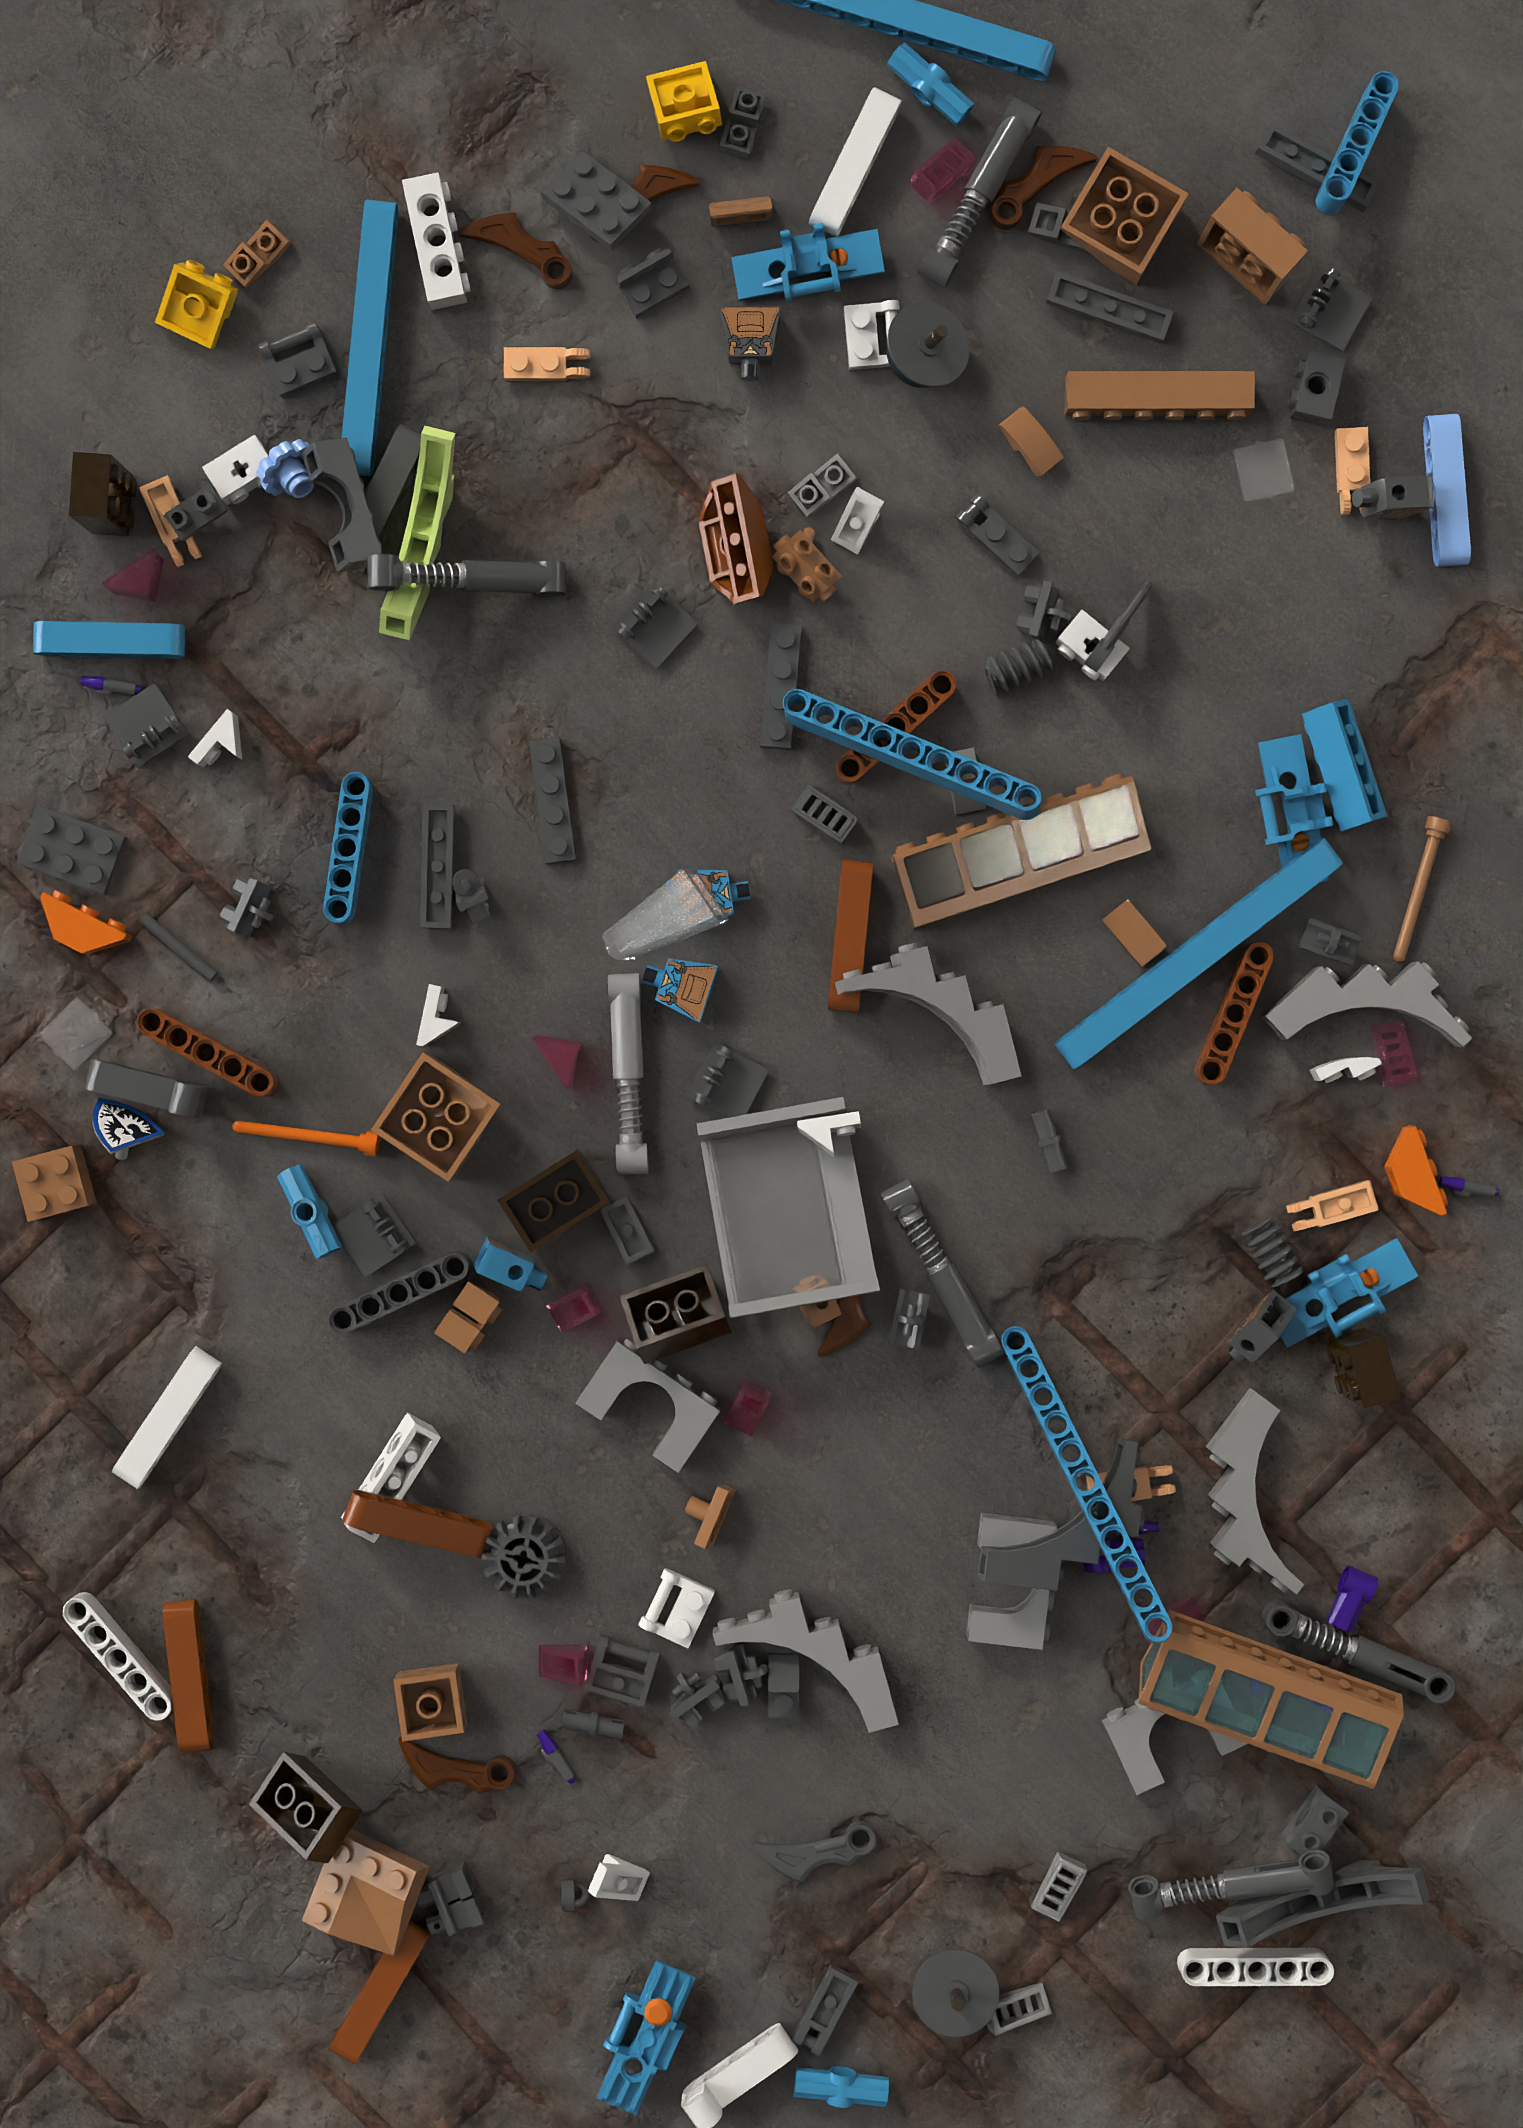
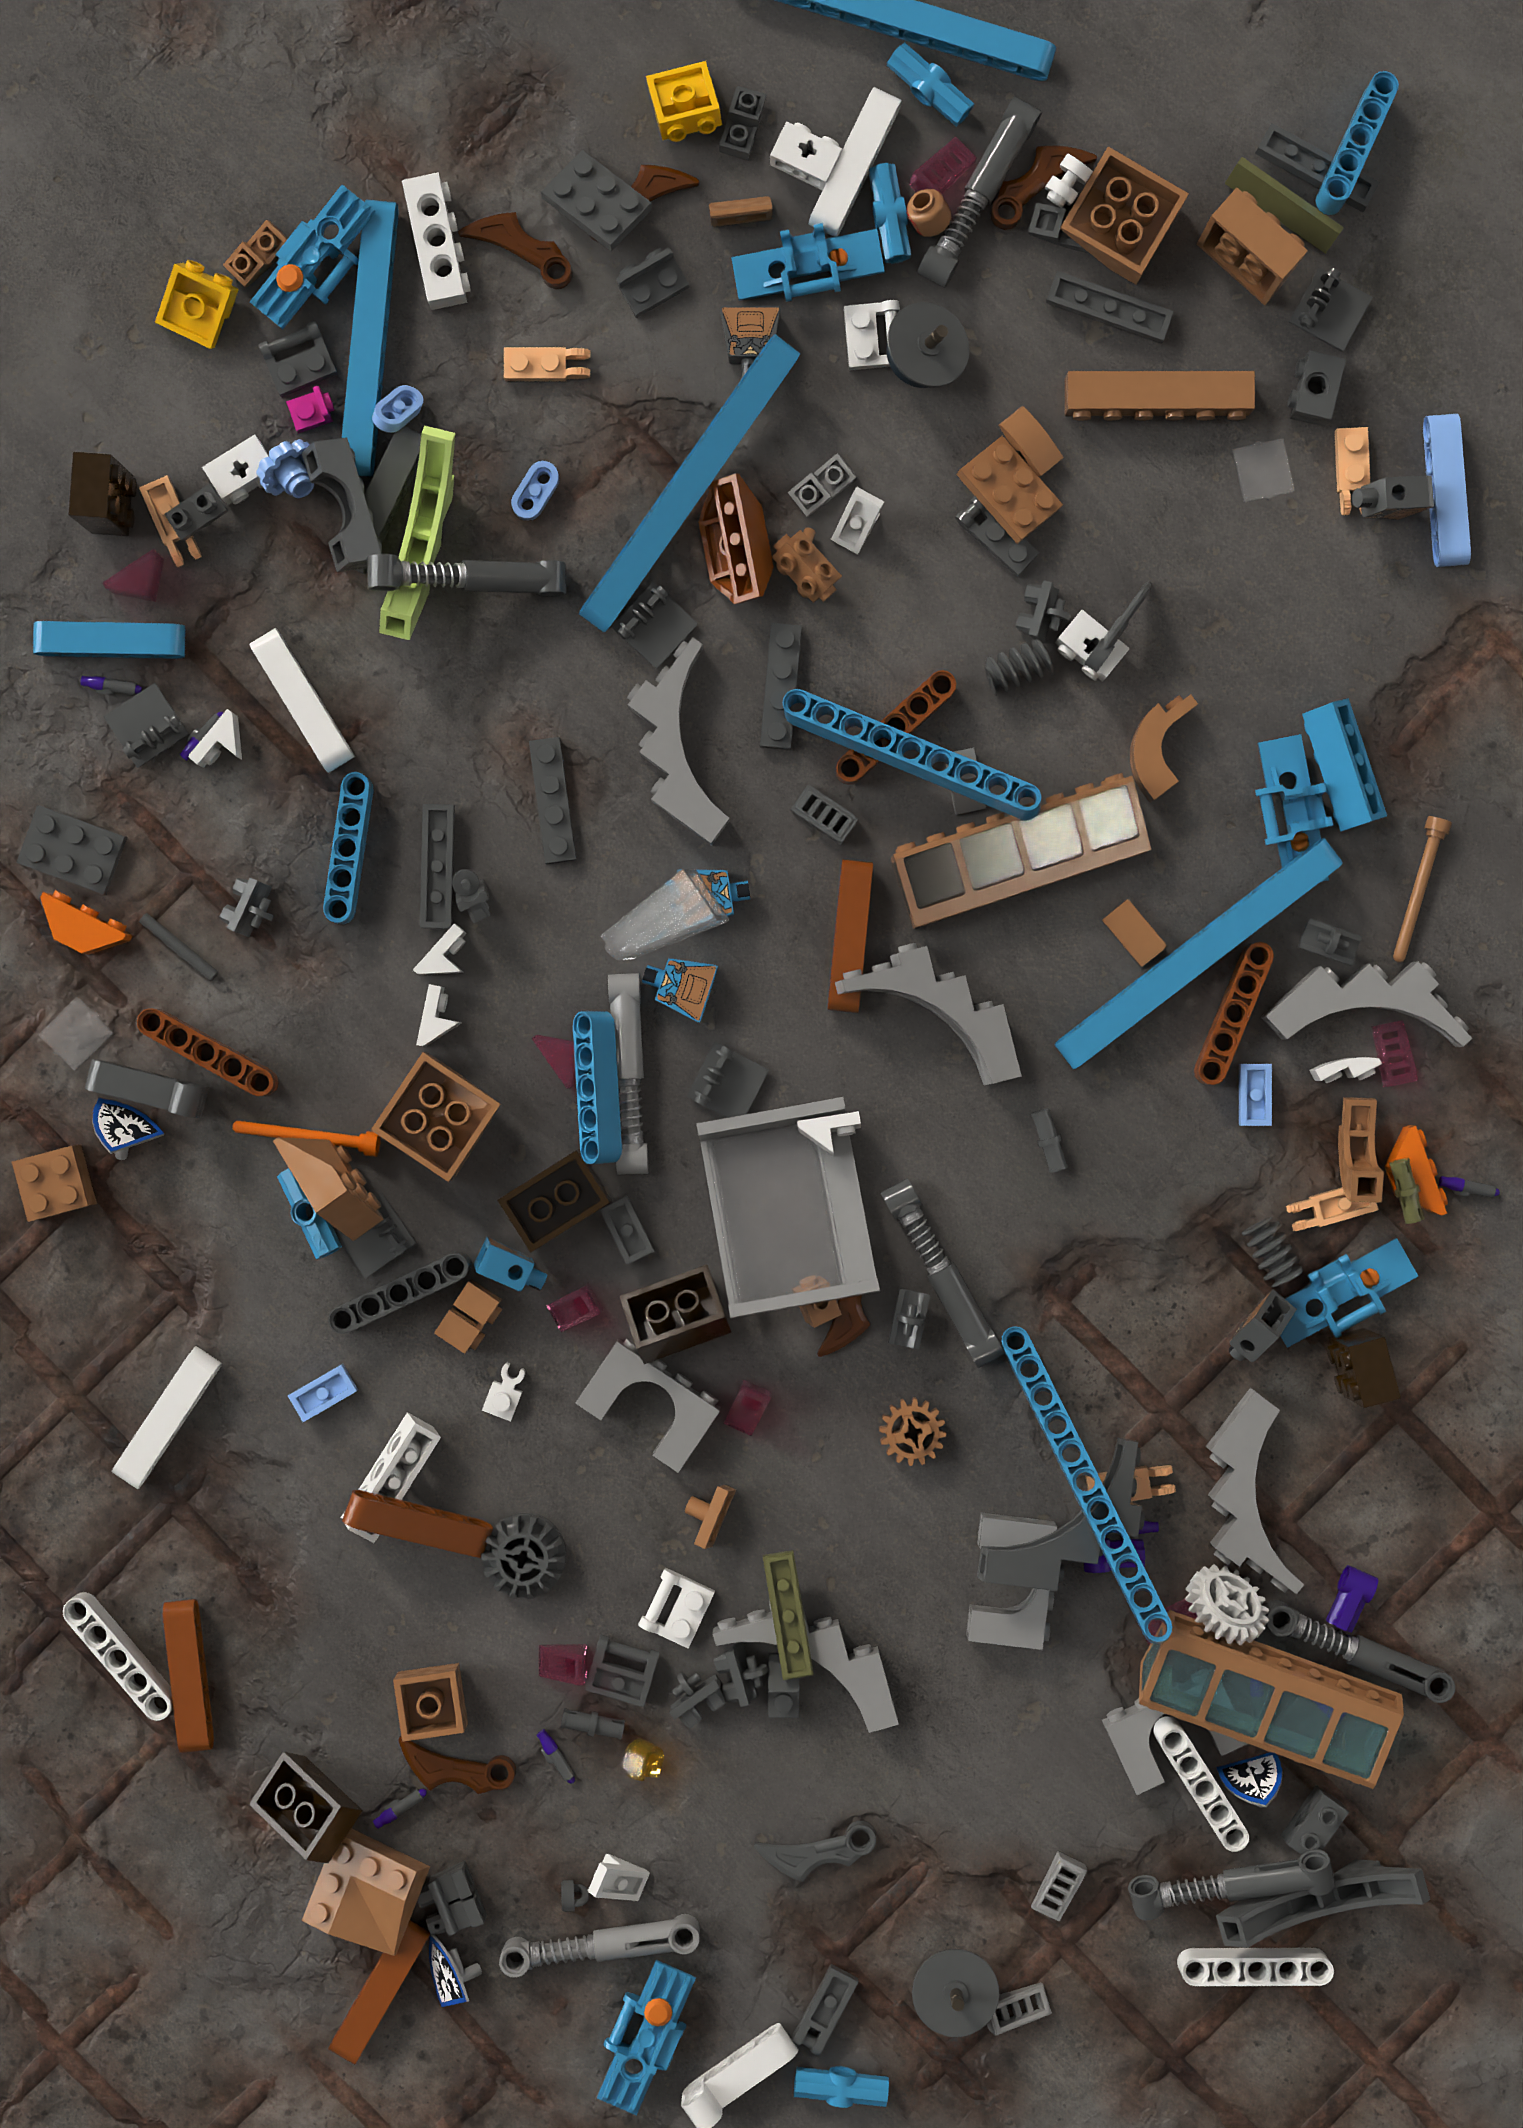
none -> piece [179,712,224,761]
none -> white beam [249,628,355,773]
none -> dark azure piece [250,185,375,329]
none -> medium nougat slope [273,1137,384,1241]
none -> dark pink bracket [286,385,335,434]
none -> light blue plate [288,1364,358,1422]
none -> light blue plate [372,385,423,433]
none -> piece [373,1789,427,1829]
none -> white slope [413,924,467,975]
none -> shield [429,1934,482,2007]
none -> white plate [482,1362,526,1422]
none -> light grey piece [499,1914,700,1978]
none -> light blue plate [511,461,559,521]
none -> dark azure beam [573,1011,622,1164]
none -> dark azure beam [579,334,800,632]
none -> clear yellow plate [621,1738,664,1781]
none -> light grey arch [627,637,730,846]
none -> olive tile [763,1550,814,1680]
none -> white brick [770,121,842,191]
none -> dark azure piece [869,163,911,264]
none -> medium nougat gear [879,1397,947,1466]
none -> medium nougat head [906,189,952,237]
none -> medium nougat plate [956,436,1063,544]
none -> white brick [1045,154,1093,208]
none -> medium nougat arch [1130,694,1198,803]
none -> white beam [1153,1716,1249,1852]
none -> white gear [1185,1564,1269,1645]
none -> shield [1216,1752,1283,1808]
none -> olive tile [1225,157,1344,254]
none -> light blue plate [1239,1064,1272,1126]
none -> medium nougat arch [1338,1097,1384,1203]
none -> olive pin [1389,1158,1425,1224]

